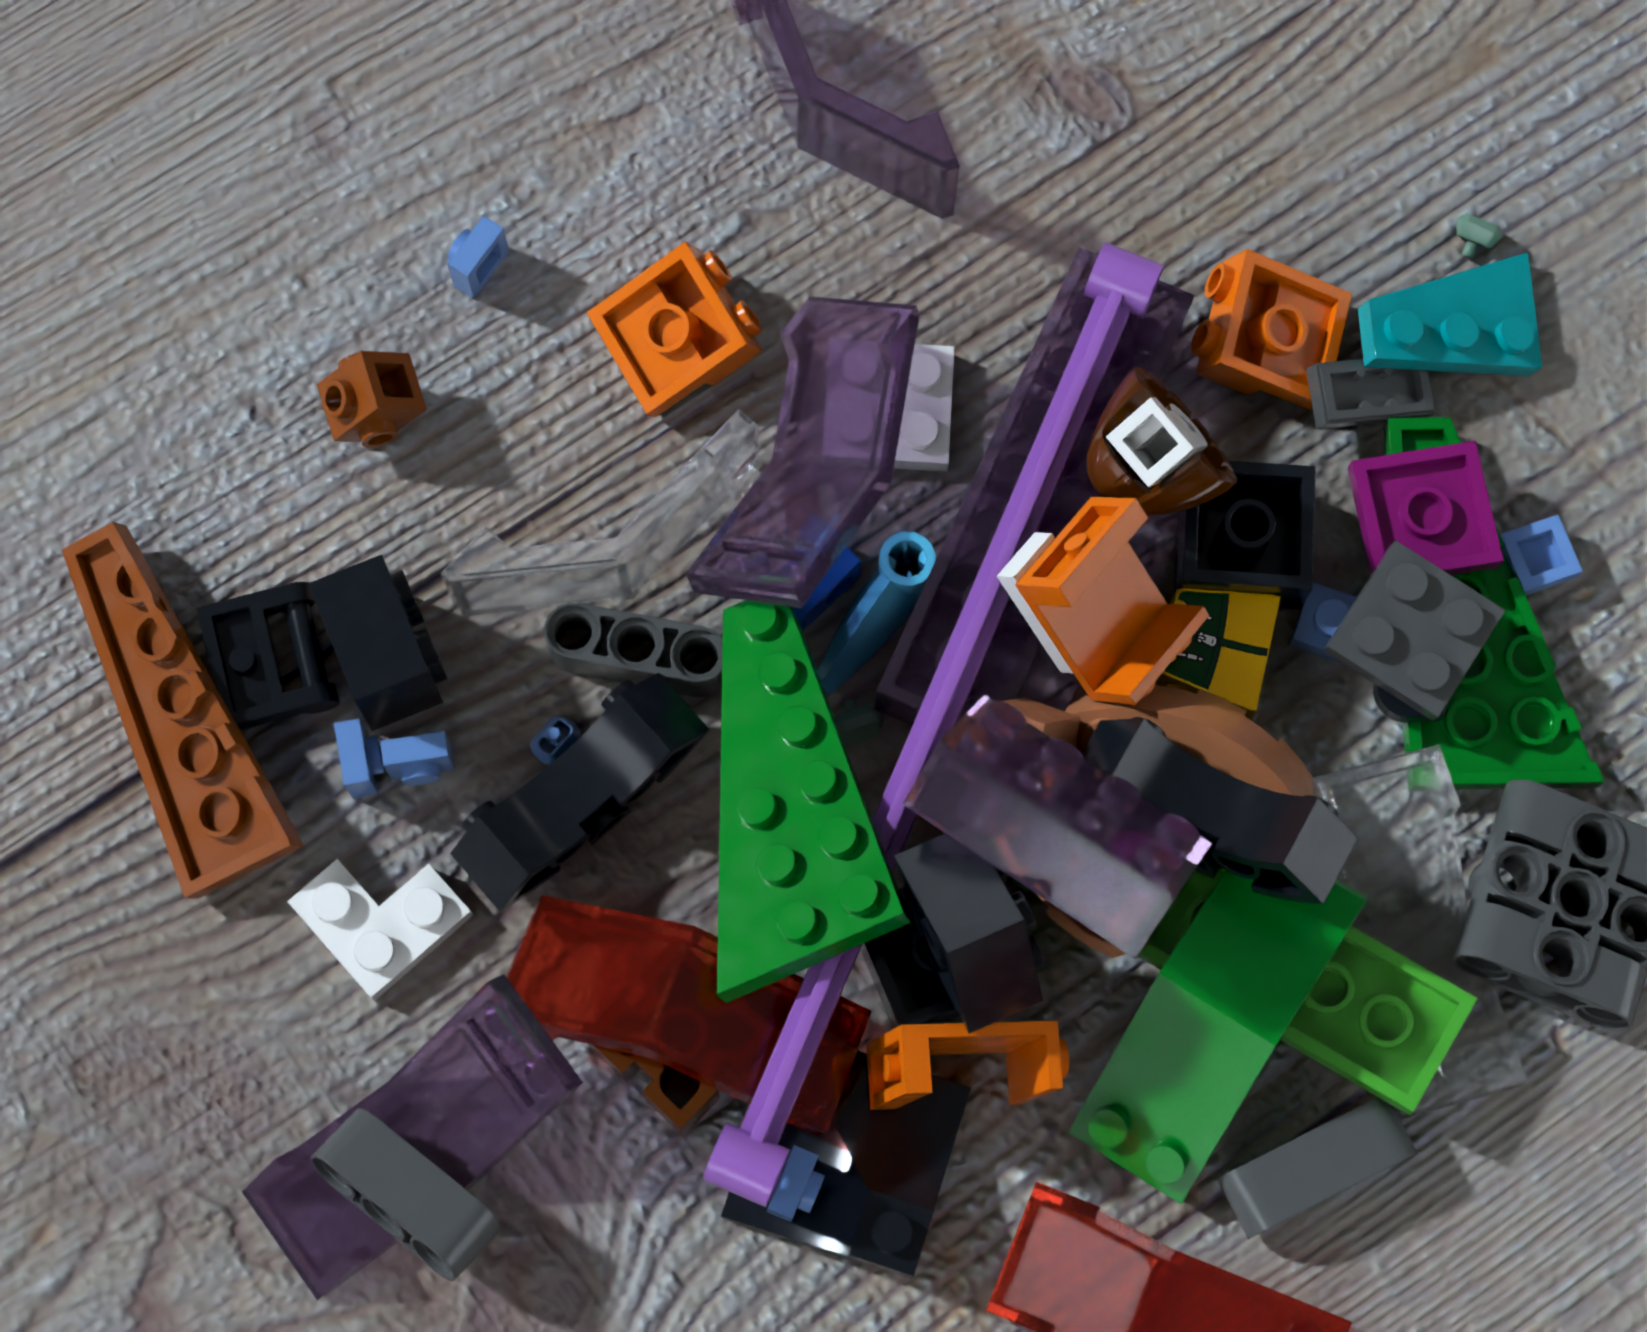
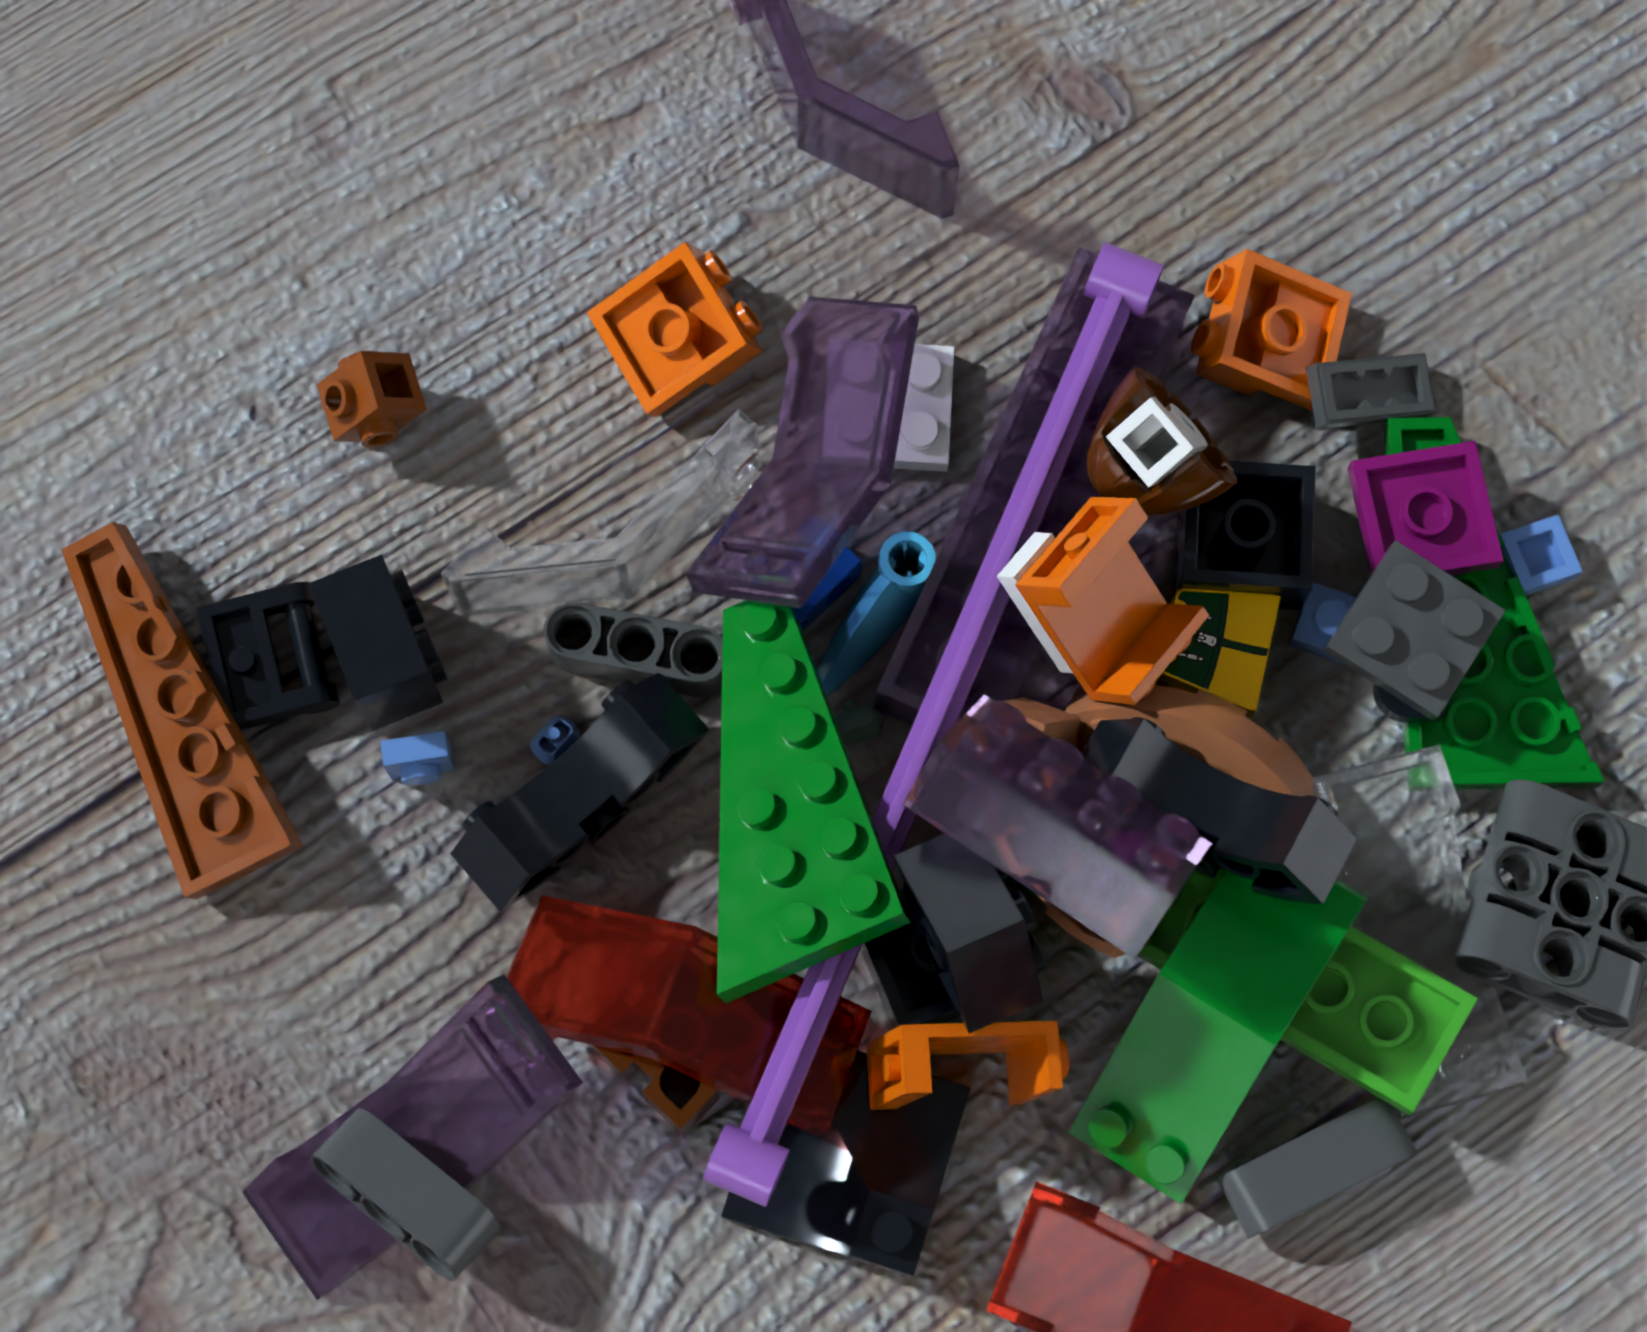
white plate [287,859,473,1001] -> none
medium blue plate [334,718,386,799] -> none
medium blue plate [447,215,509,299] -> none
medium blue plate [766,1145,825,1222] -> none
teal wing [1358,252,1542,376] -> none
sand green rock [1456,213,1503,258] -> none

